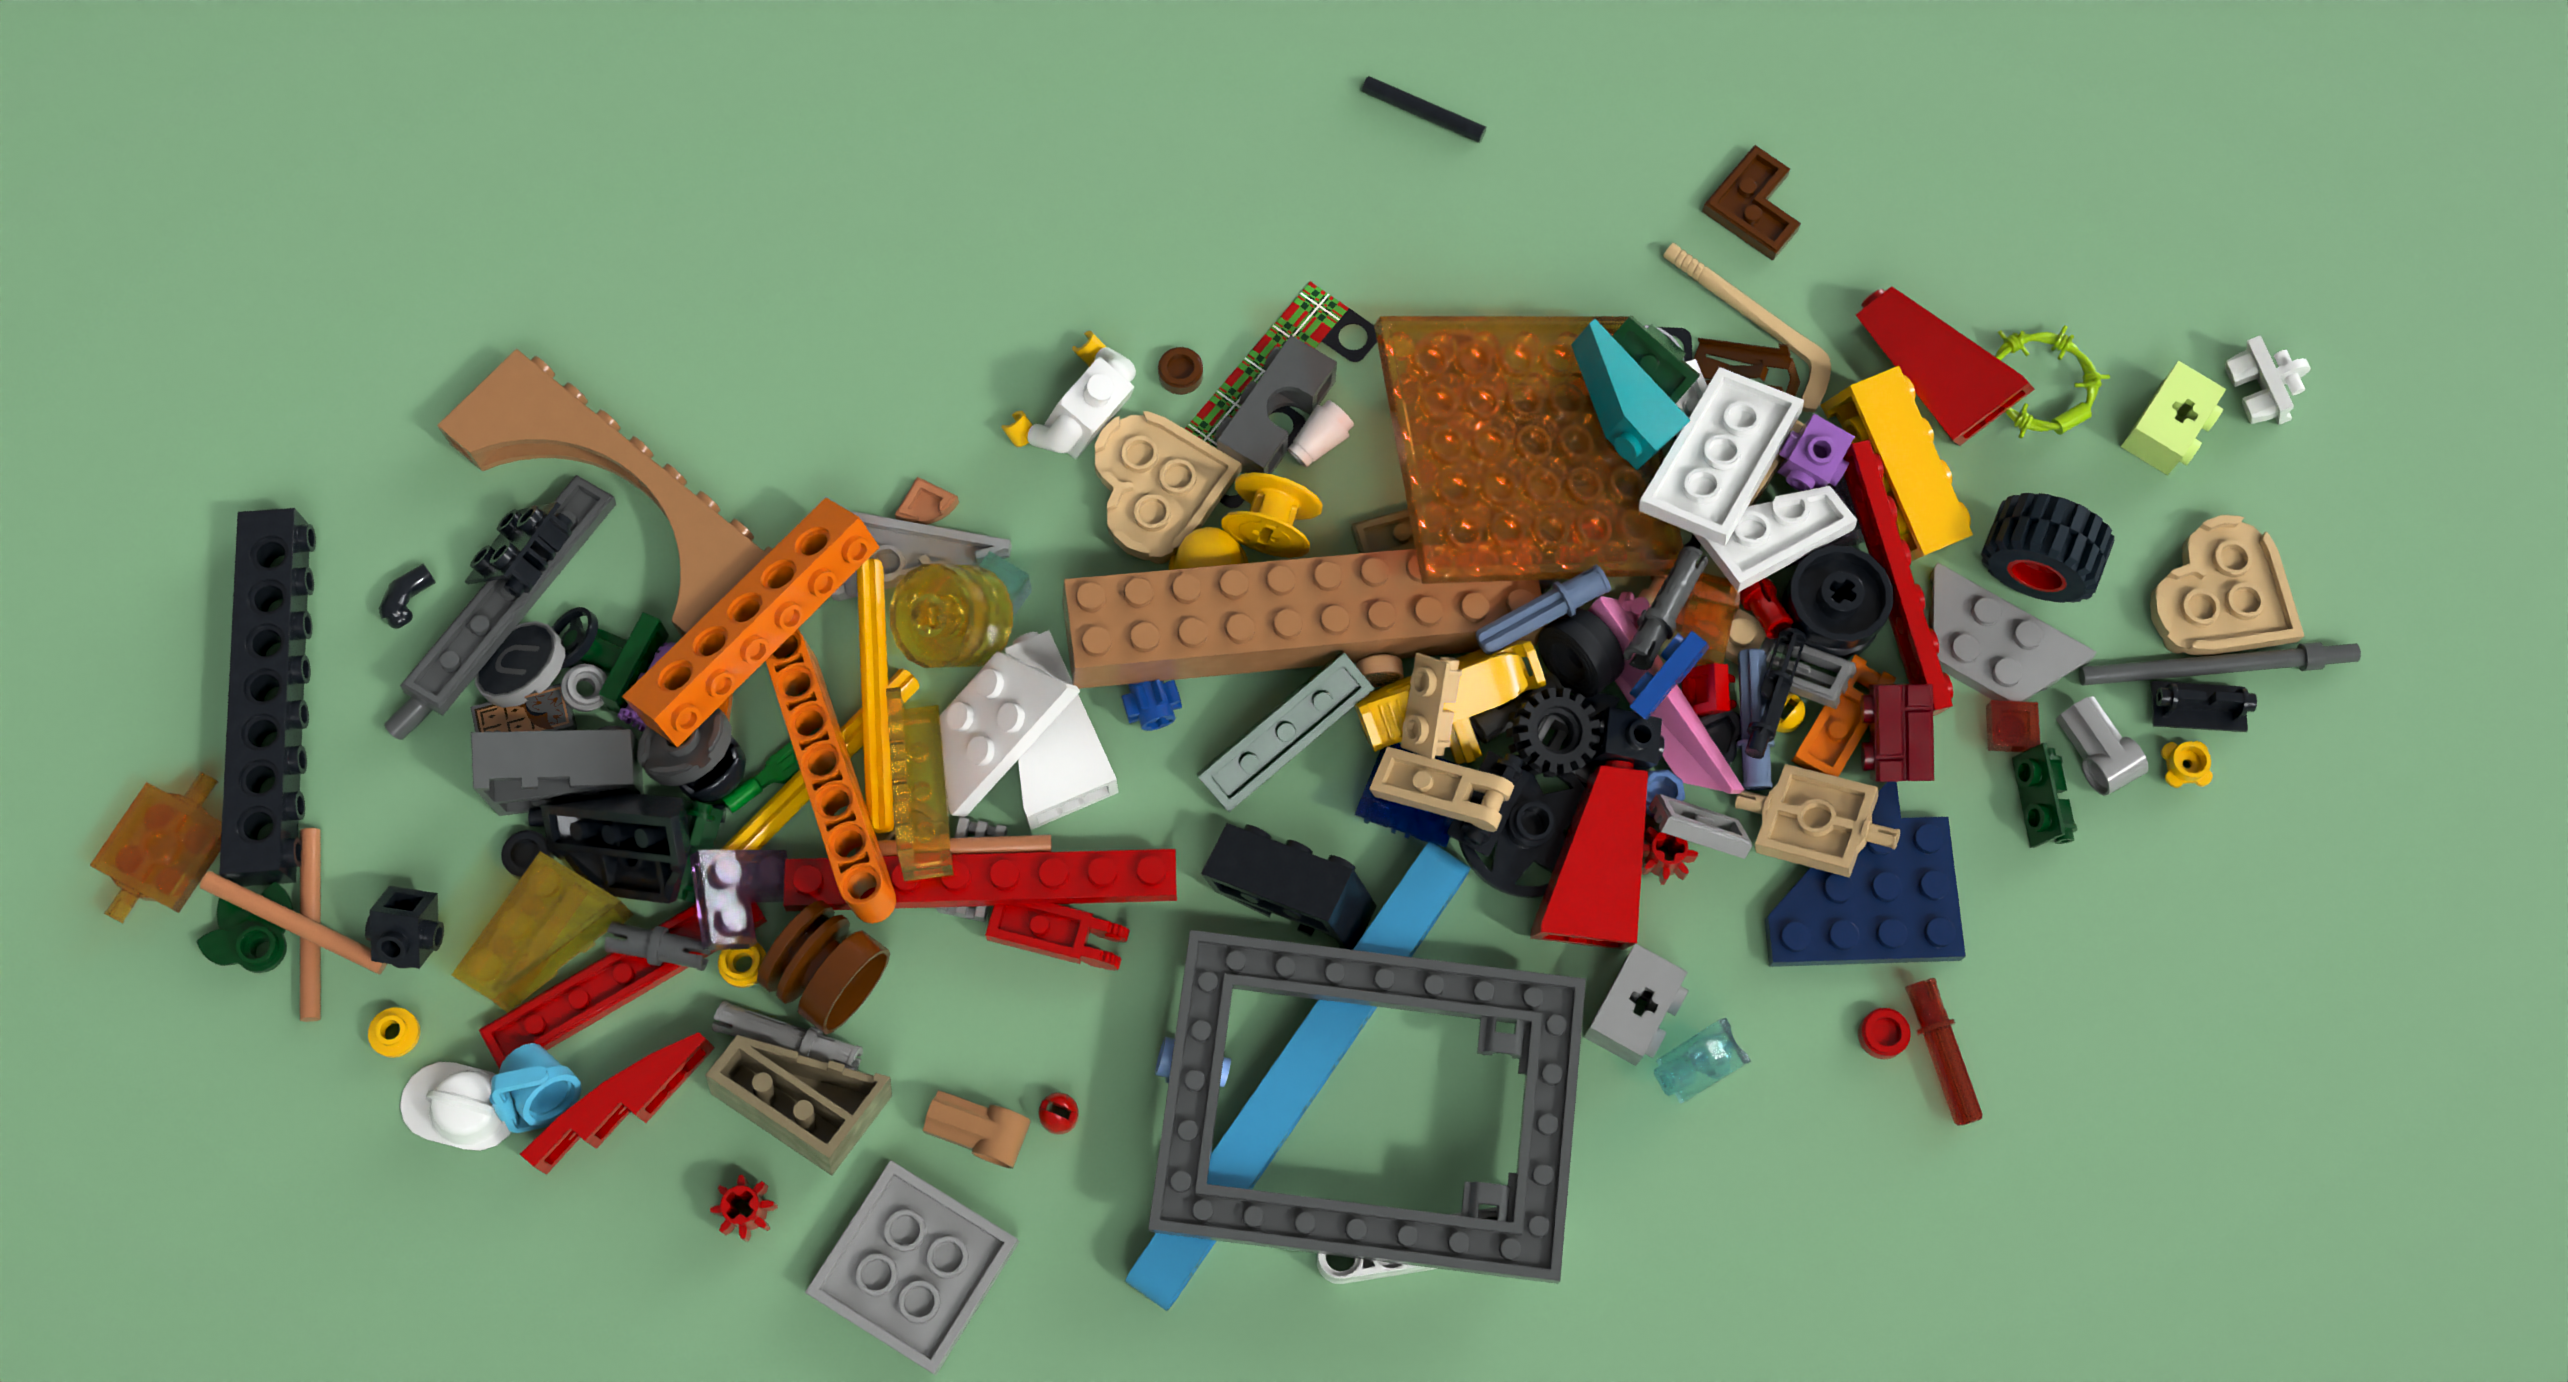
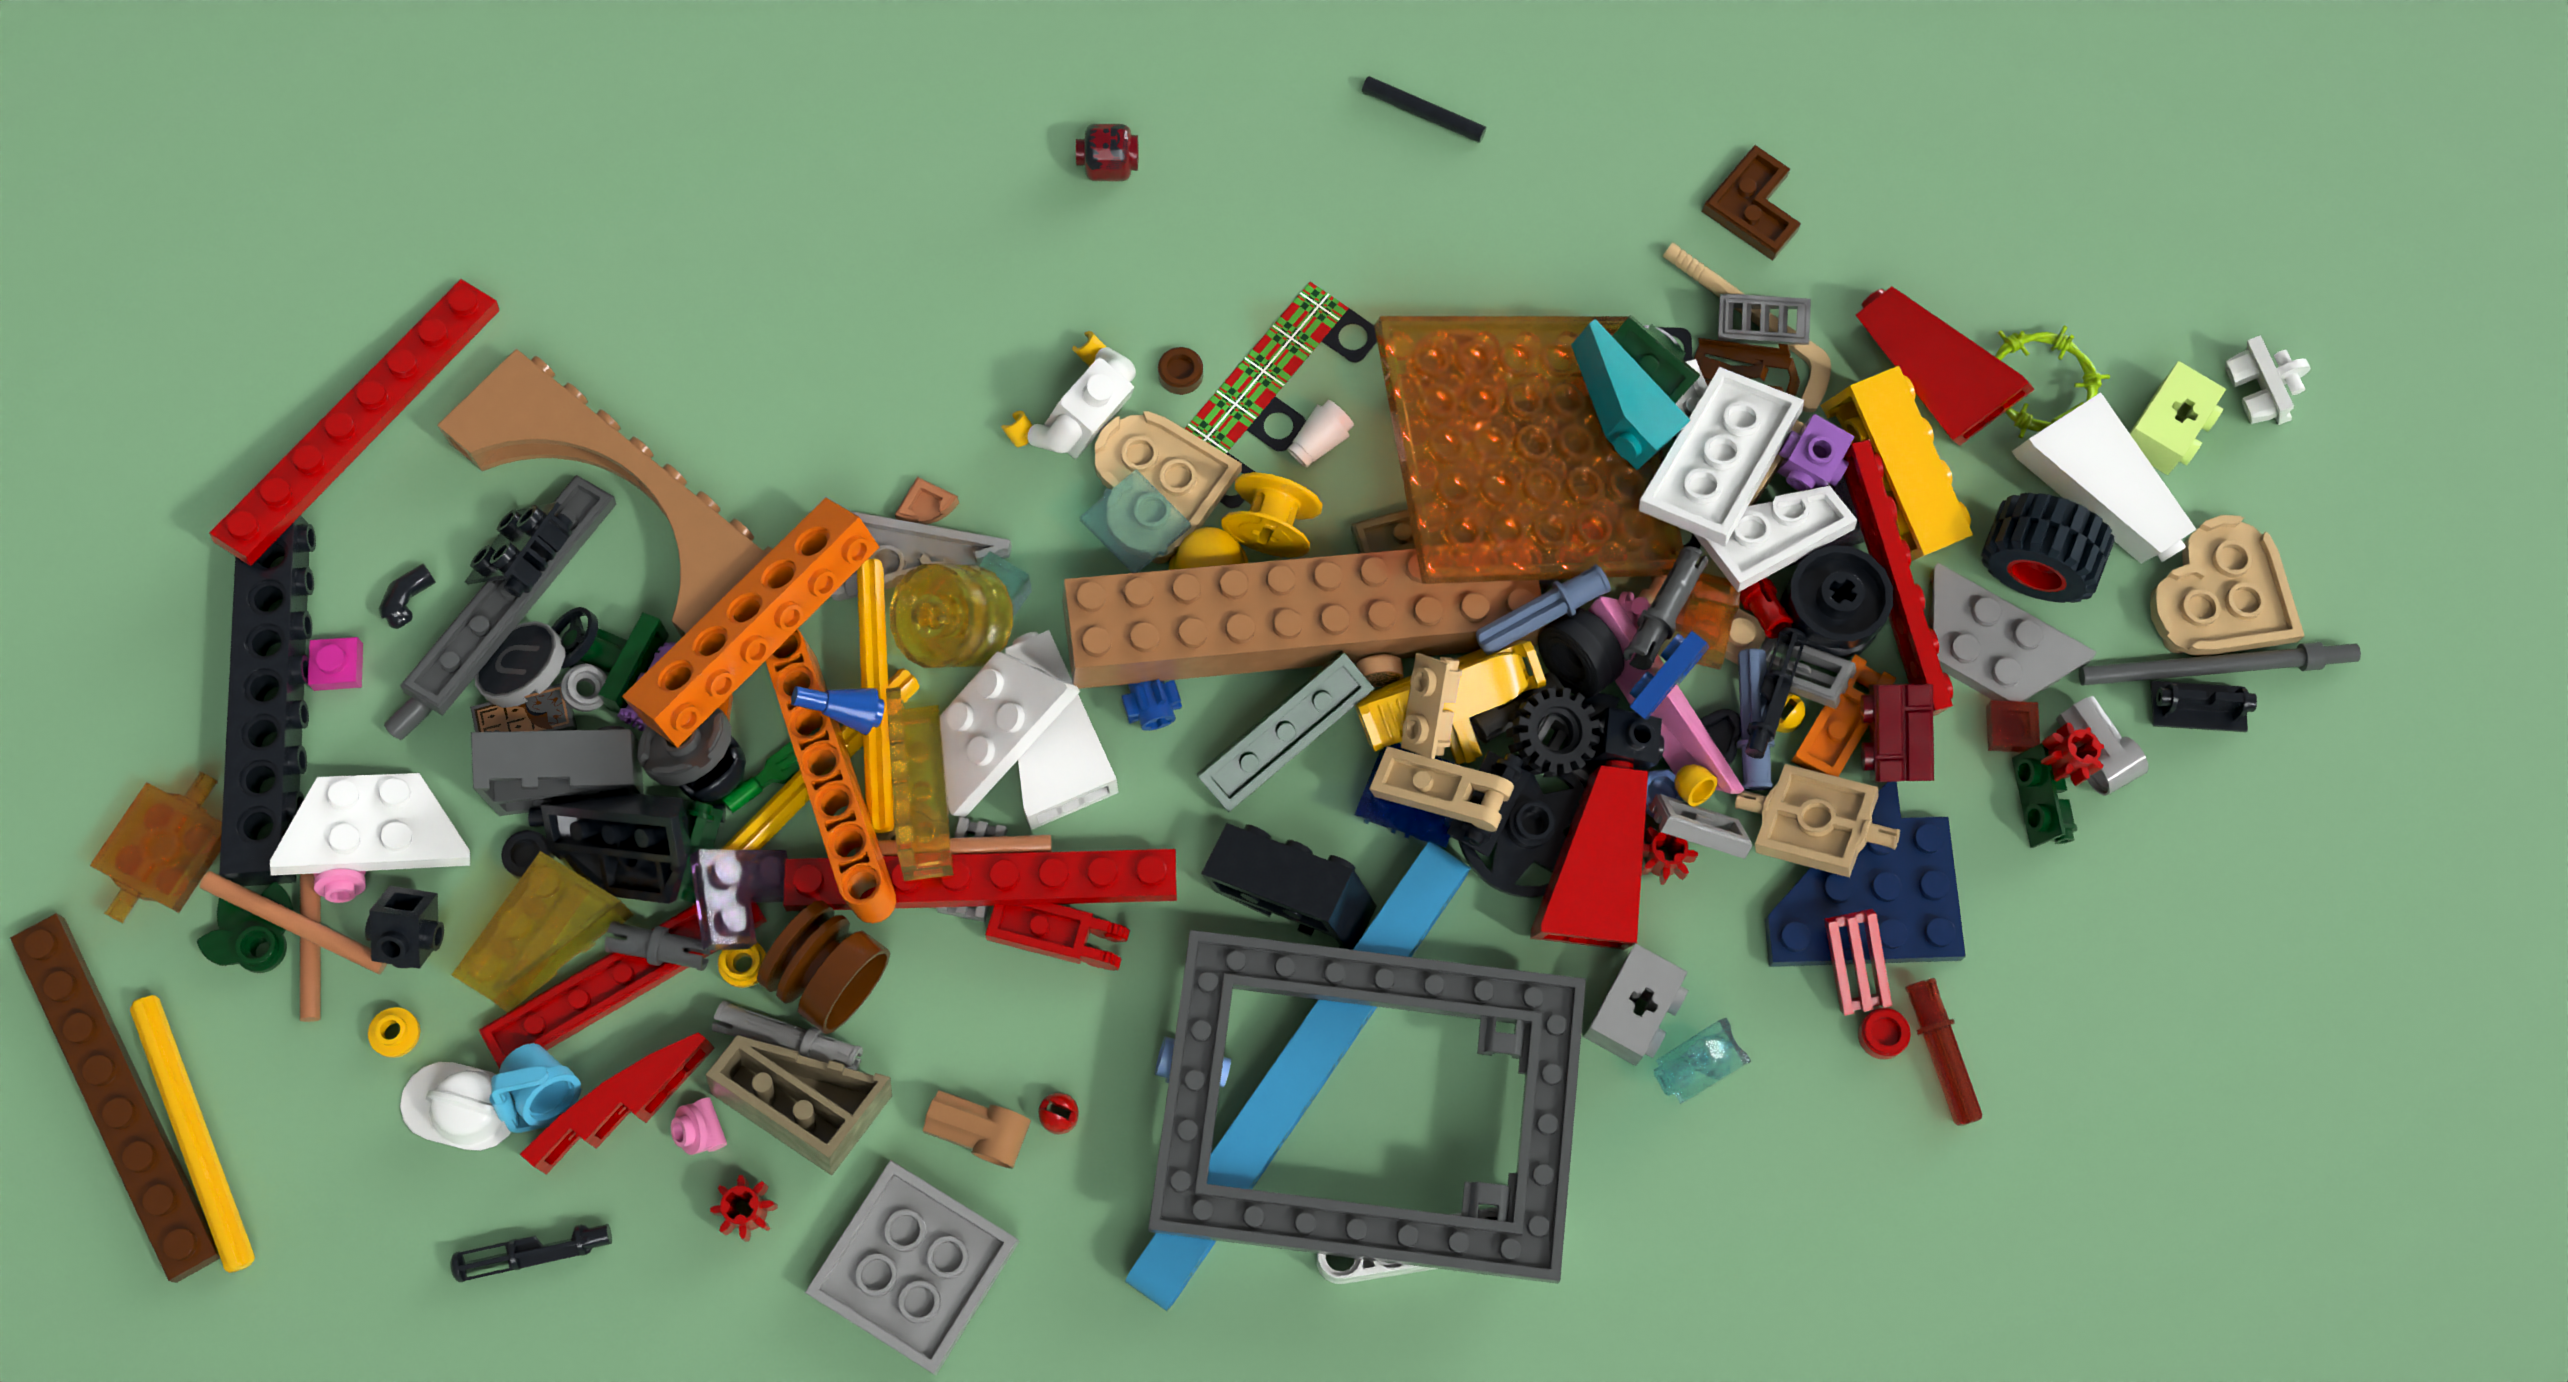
dark grey arch [1214,335,1337,474] -> none
red tile [1682,663,1736,717] -> none
yellow plate [2161,741,2213,788] -> none
none -> reddish brown plate [10,913,220,1283]
none -> yellow axle [130,995,255,1273]
none -> red plate [209,279,500,566]
none -> white wing [270,773,470,876]
none -> dark pink plate [308,637,363,691]
none -> bright pink plate [314,869,366,903]
none -> black piece [450,1224,612,1282]
none -> bright pink plate [671,1097,727,1155]
none -> blue cone [791,686,884,735]
none -> dark red head [1076,124,1139,181]
none -> clear light blue piece [1080,469,1191,573]
none -> yellow hinge [1674,764,1718,807]
none -> flat silver slope [1718,294,1811,345]
none -> tile [1824,909,1892,1016]
none -> white slope [2012,392,2196,564]
none -> red gear [2041,722,2104,786]

